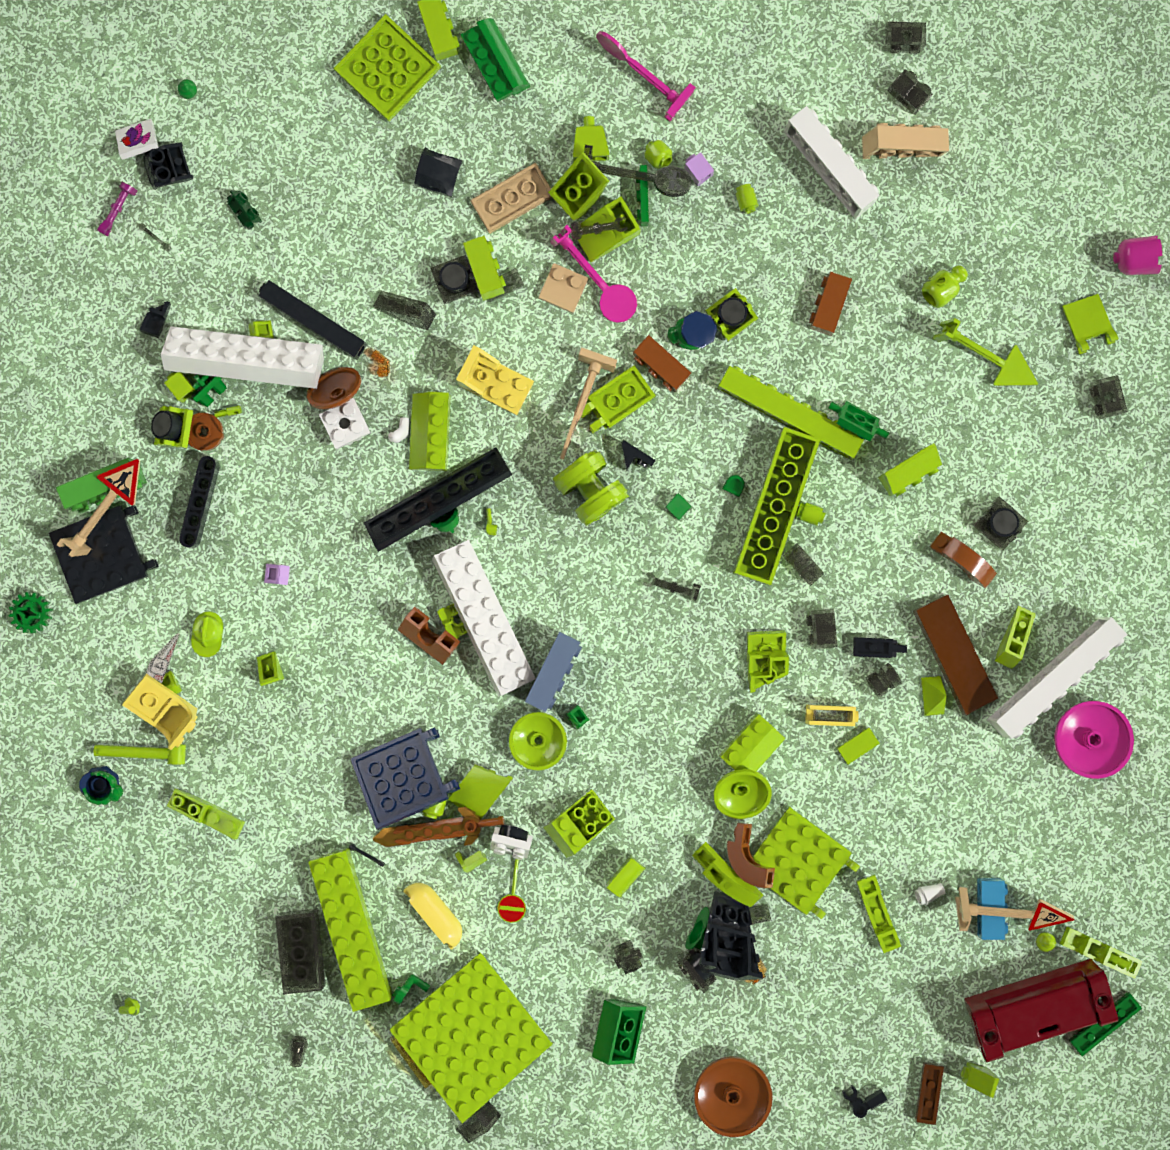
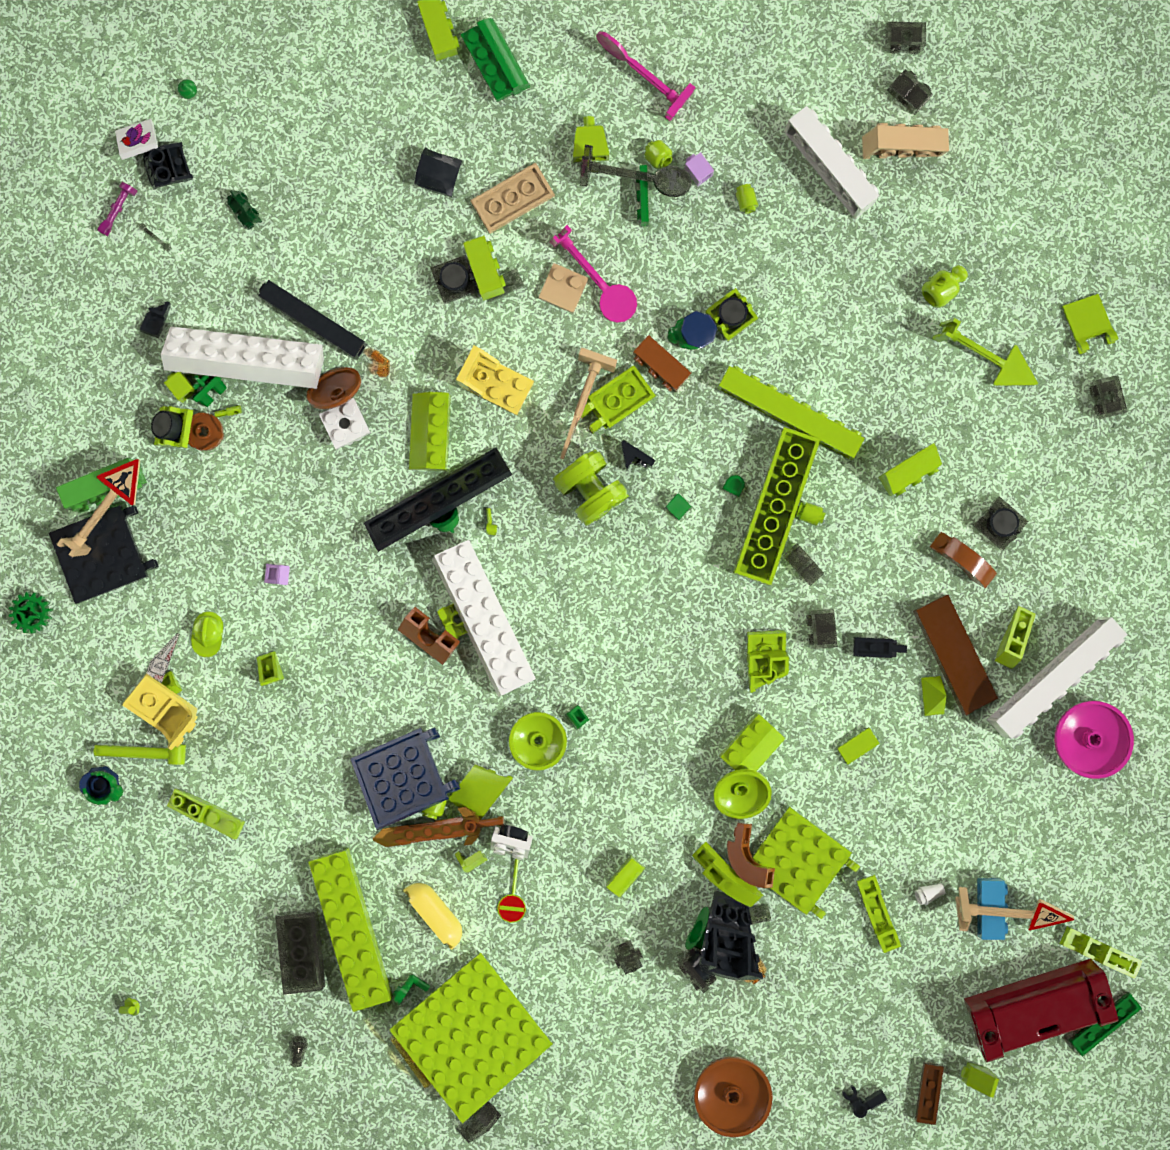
black beam [179,456,220,548] -> none
lime slope [248,320,274,339] -> none
lime plate [333,14,441,122] -> none
black hinge [349,843,385,867] -> none
clear smoke slope [373,290,436,330] -> none
white arm [388,418,409,443] -> none
sand blue brick [525,632,582,712] -> none
lime slope [543,789,615,858] -> none
lime slope [548,152,609,221] -> none
clear smoke piece [570,217,628,240] -> none
lime slope [572,196,641,263] -> none
green slope [592,999,647,1065] -> none
clear smoke piece [643,572,701,602] -> none
light yellow window [805,704,859,726] -> none
dark orange brick [809,272,852,336] -> none
green plate [828,401,889,441] -> none
clear smoke wheel [865,663,902,698] -> none
lime plate [1036,932,1056,952] -> none
dark pink cylinder [1113,235,1162,275] -> none

